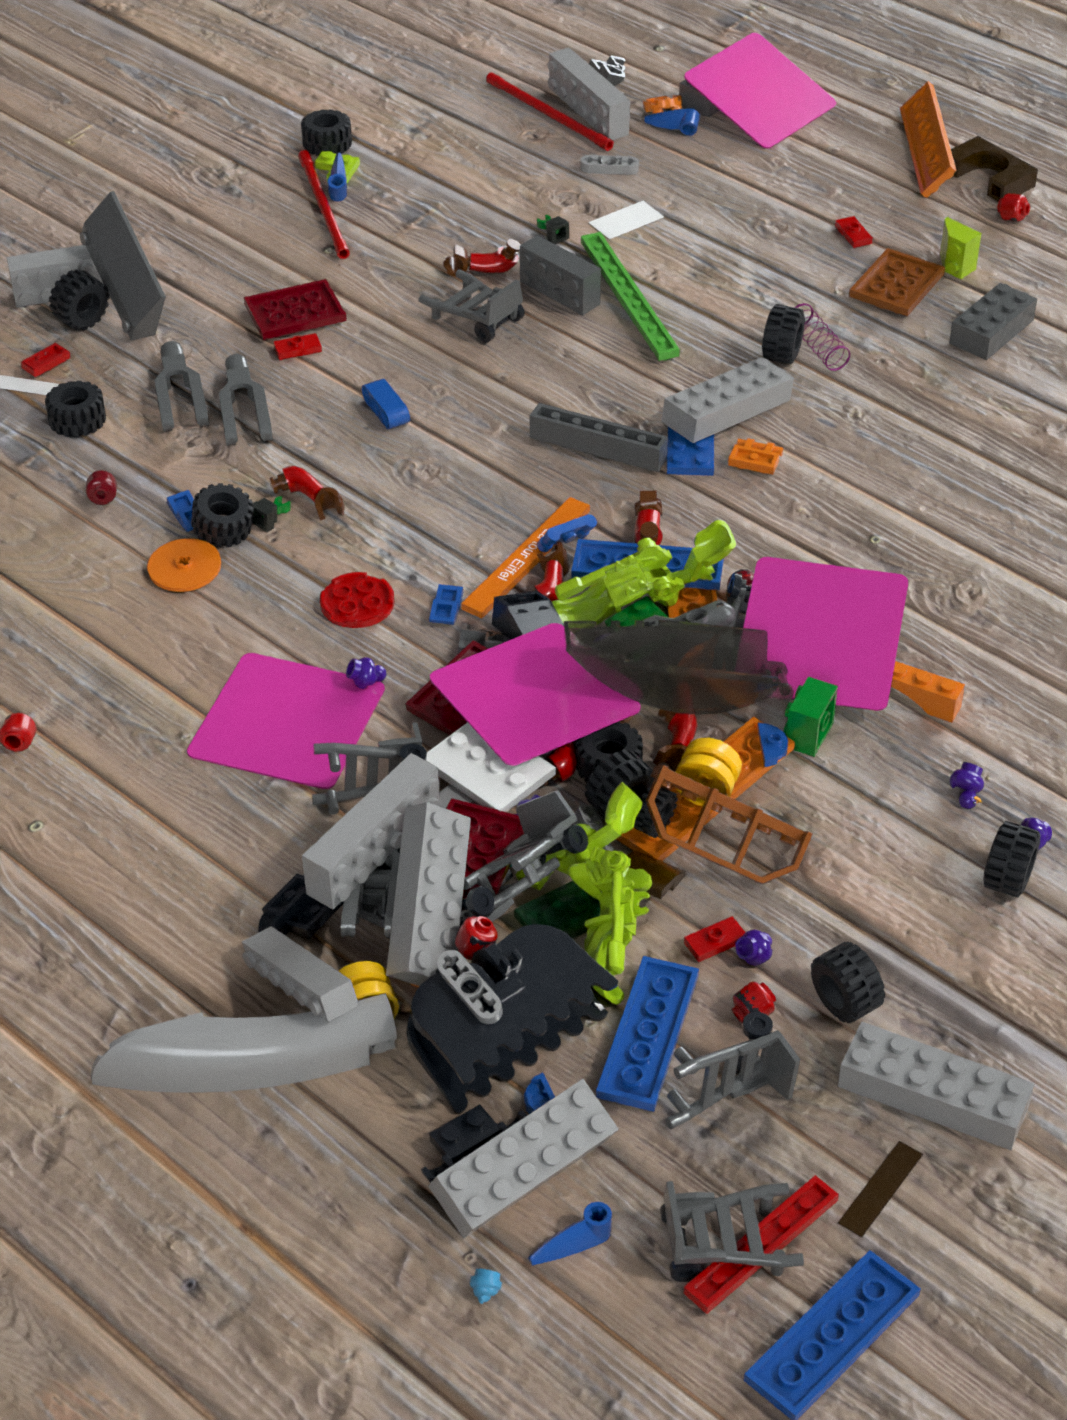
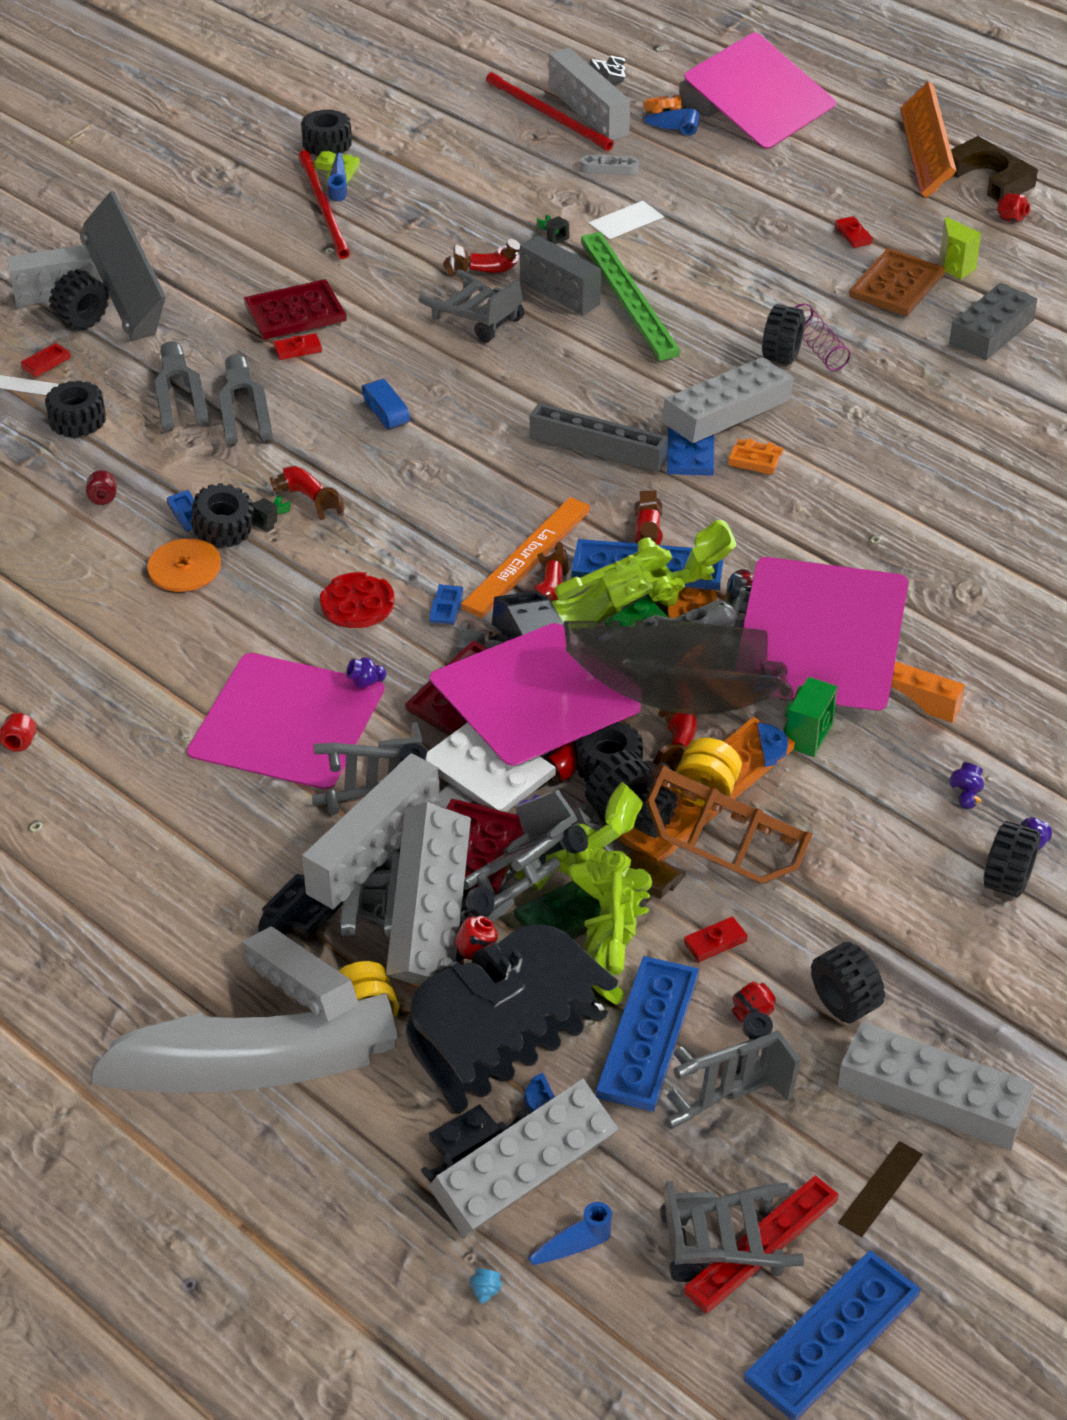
light grey beam [437,950,503,1024] -> none
blue plate [537,514,597,552] -> none
dark purple animal [736,929,773,966] -> none

